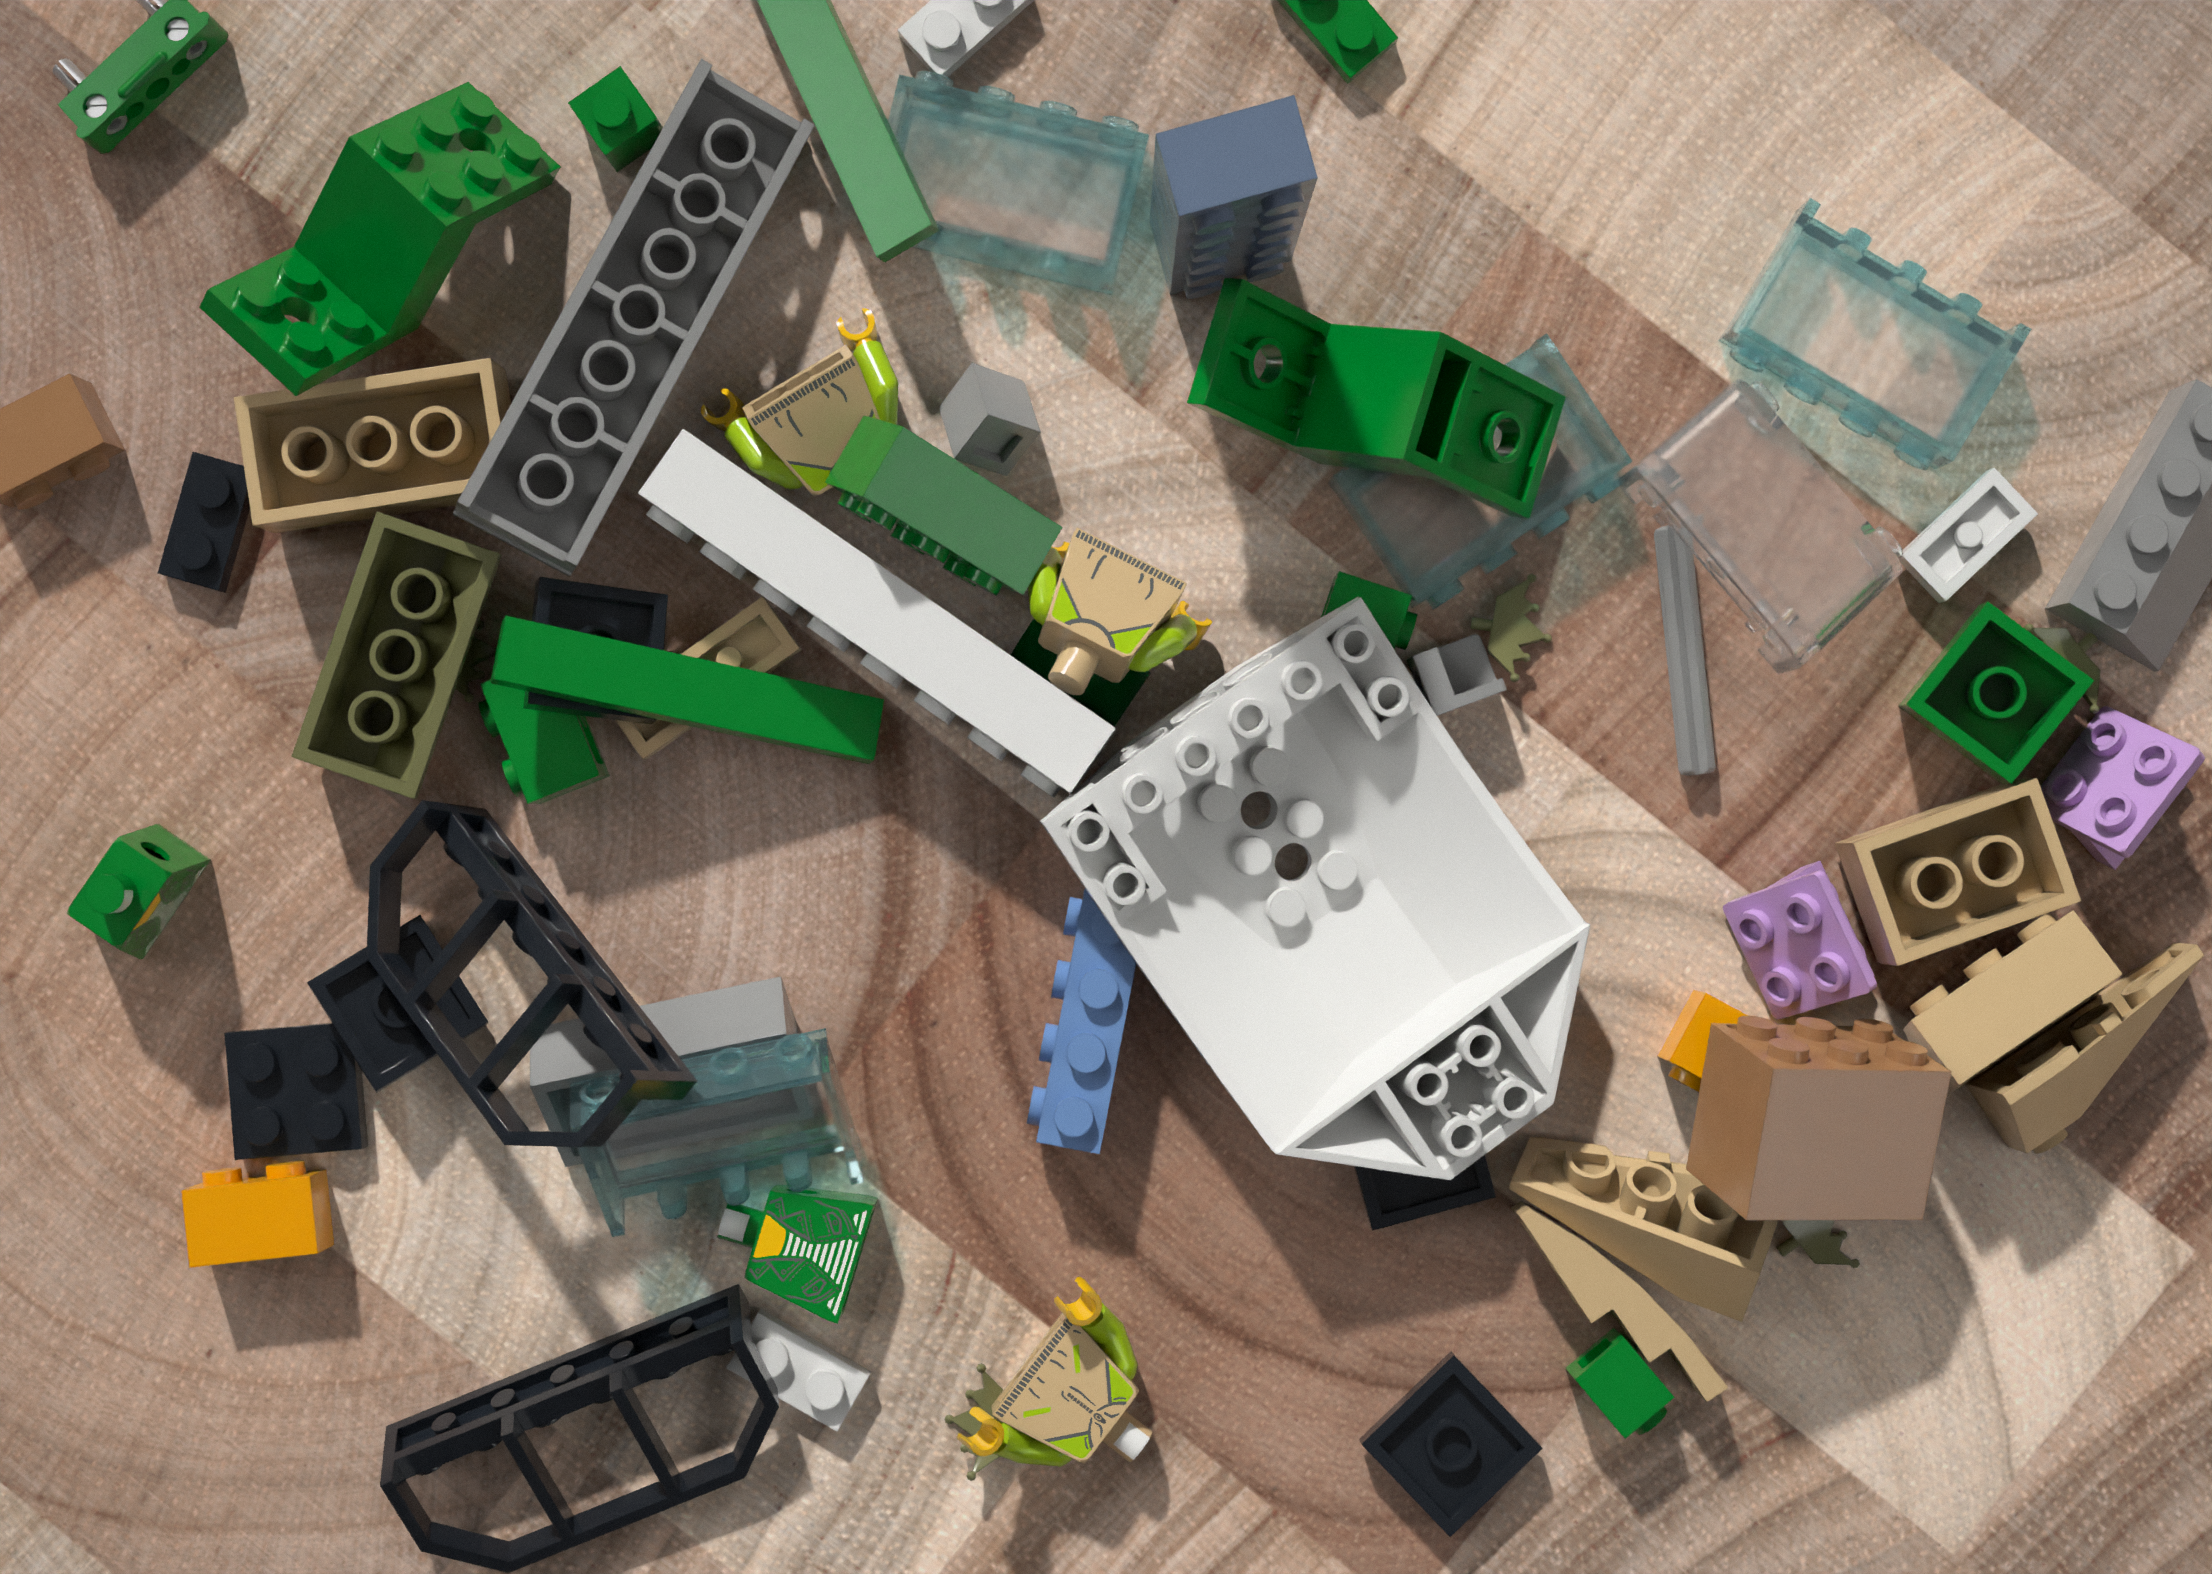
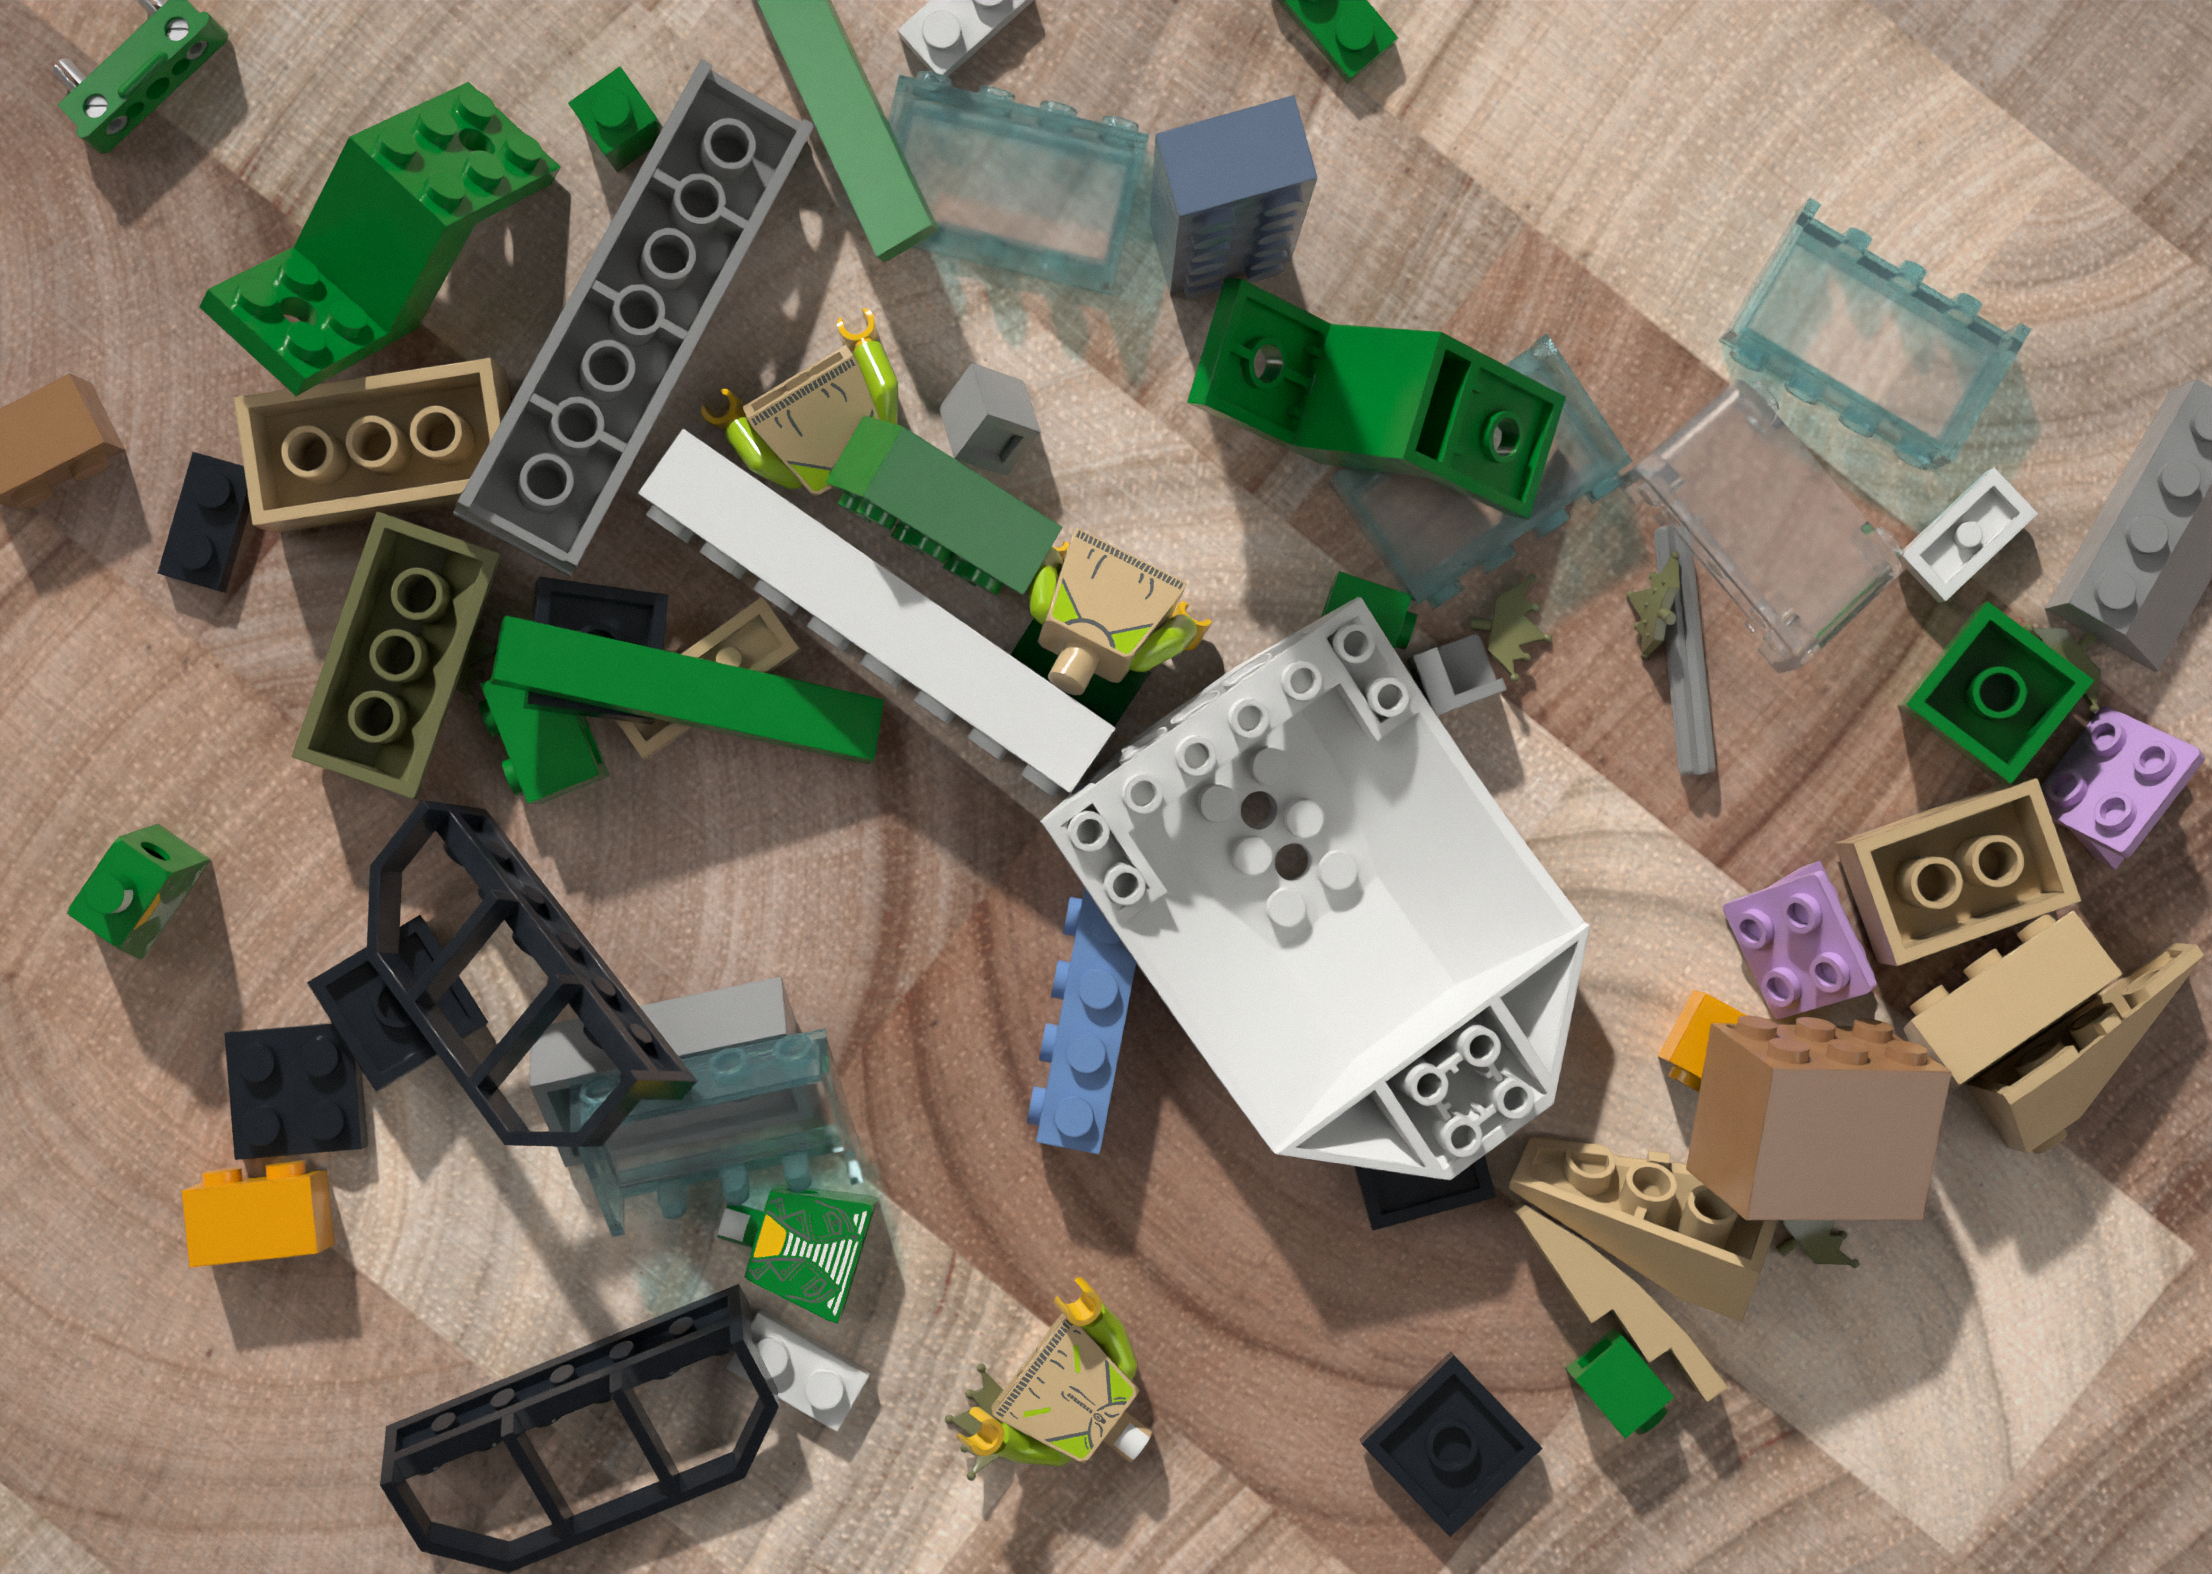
none -> olive piece [1626,551,1680,660]

